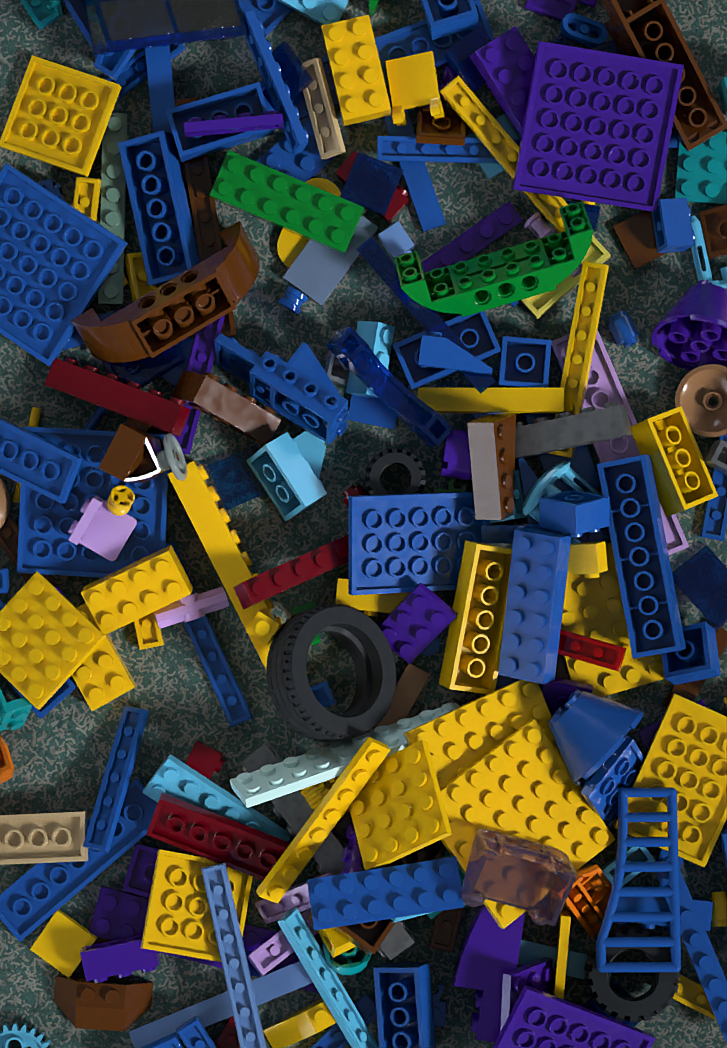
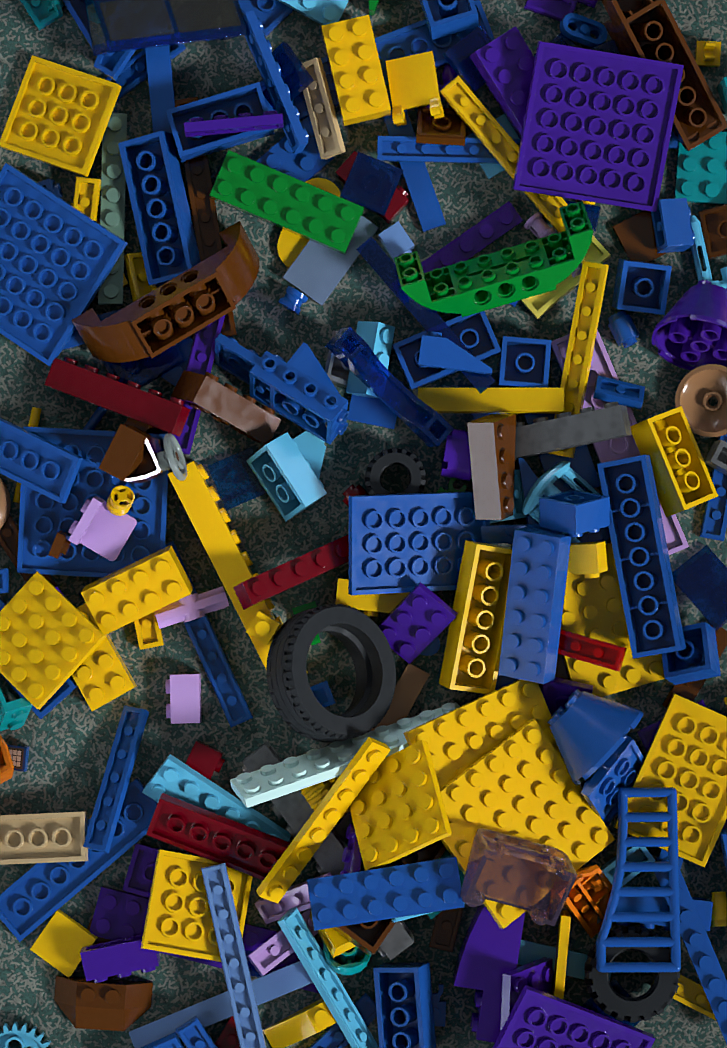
none -> slope [7,745,29,772]
none -> reddish brown plate [48,530,71,559]
none -> lavender brick [165,673,202,724]
none -> blue plate [593,375,645,410]
none -> blue brick [612,259,672,315]
none -> yellow tile [695,41,721,67]

